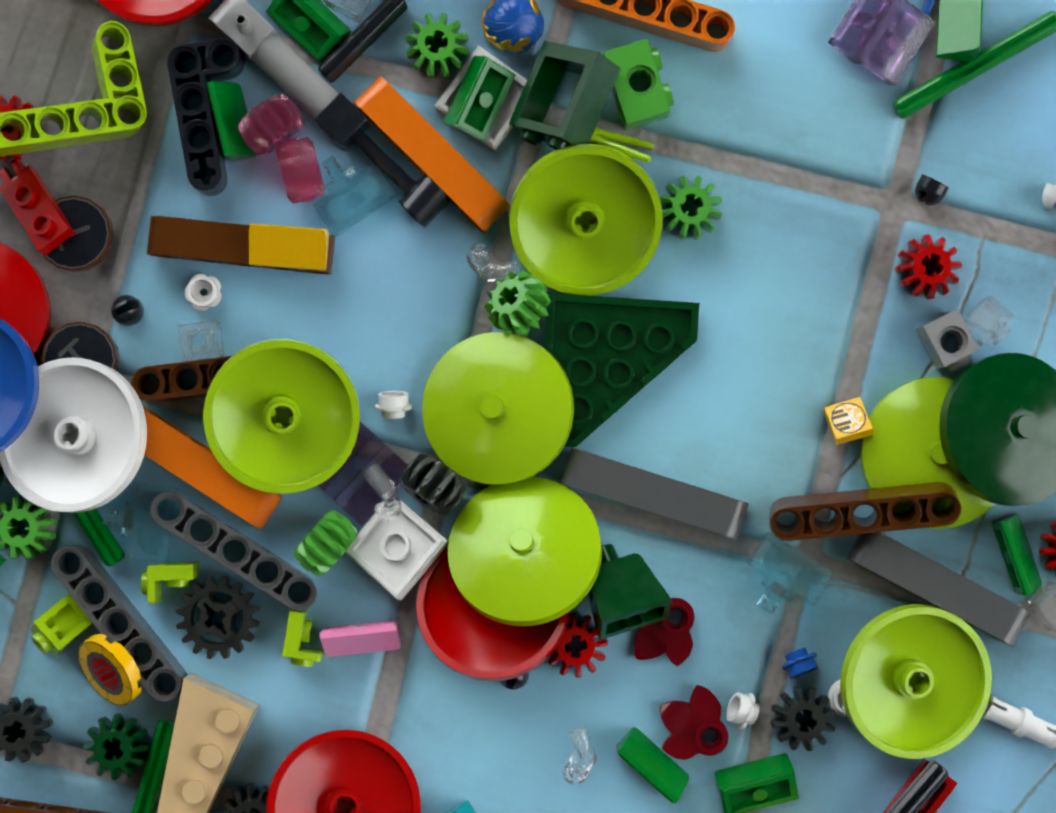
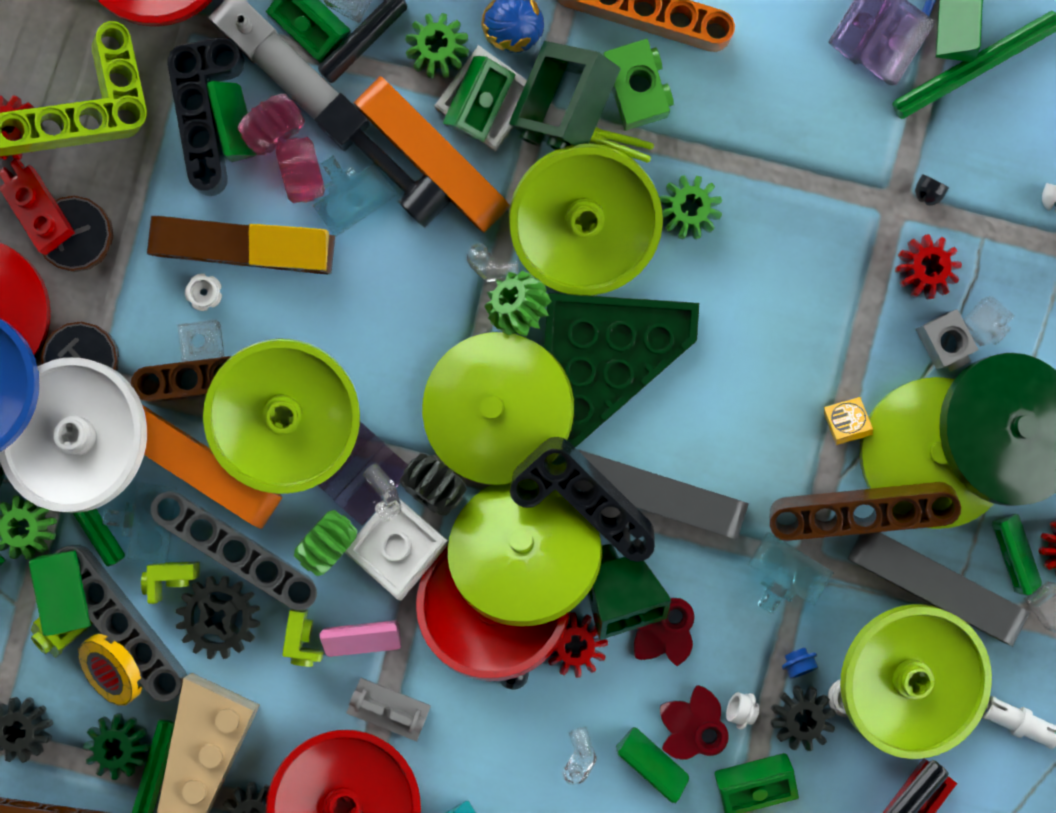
black hinge [111,295,144,326] -> none
white plate [375,391,412,419] -> none
none -> green slope [29,550,91,636]
none -> light grey hinge [346,678,431,741]
none -> black beam [510,437,655,562]

